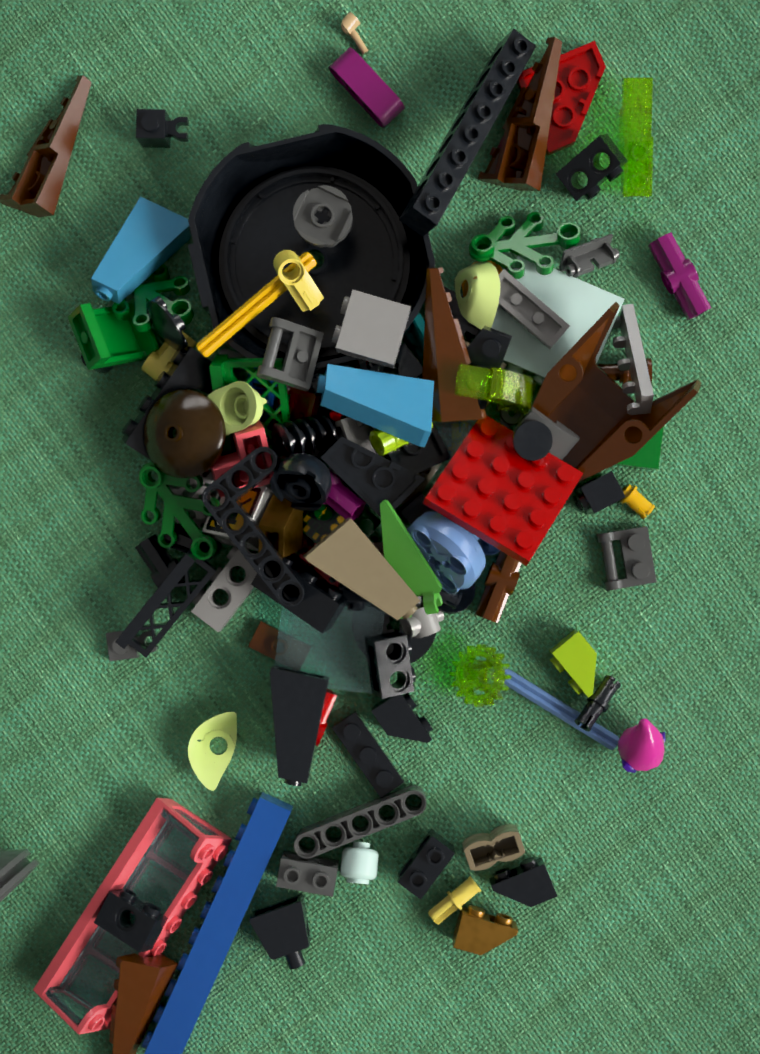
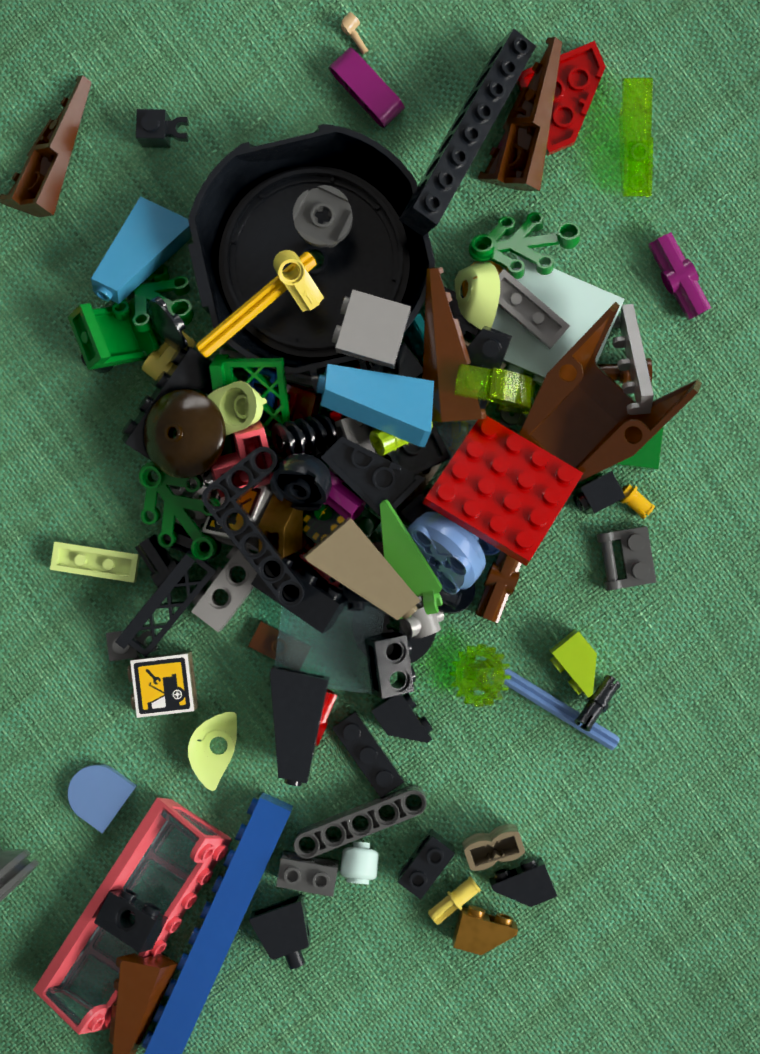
dark grey plate [256,317,324,391] -> none
black piece [512,421,553,461] -> none
dark grey slope [514,407,580,460] -> none
black brick [556,134,628,201] -> none
dark grey hinge [558,234,620,278] -> none
dark pink hat [618,718,666,773] -> none
none -> yellowish green plate [50,542,140,583]
none -> medium blue tile [68,764,137,833]
none -> piece [128,651,198,718]

